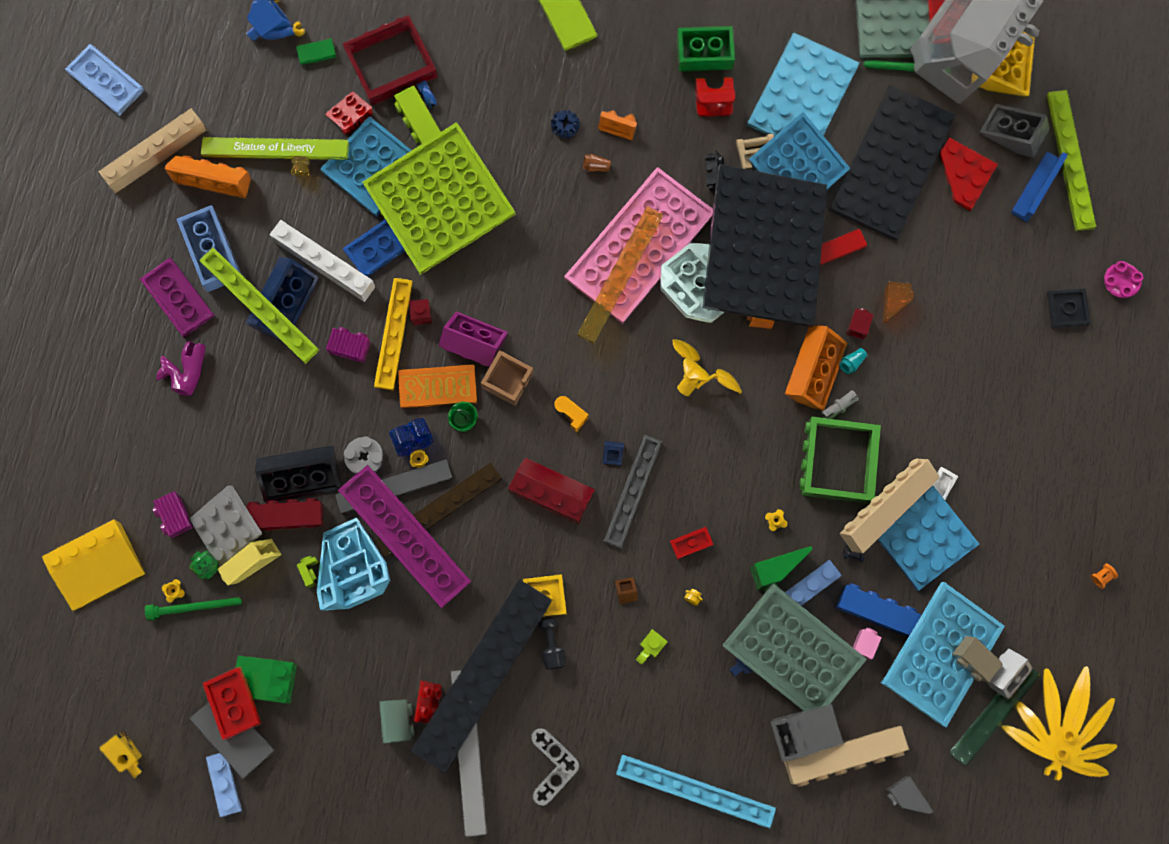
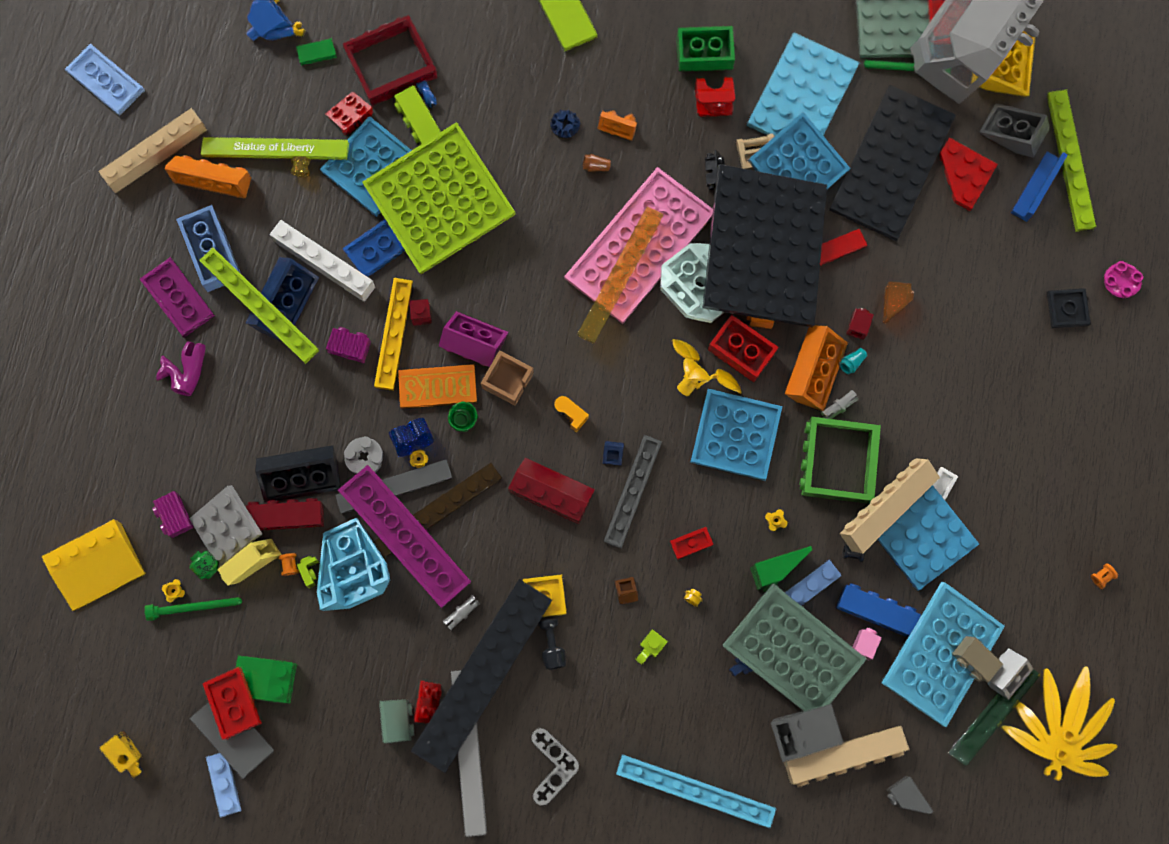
none -> orange bush [279,553,299,576]
none -> light grey pin [443,595,480,630]
none -> dark azure plate [690,389,782,481]
none -> red brick [708,315,779,382]

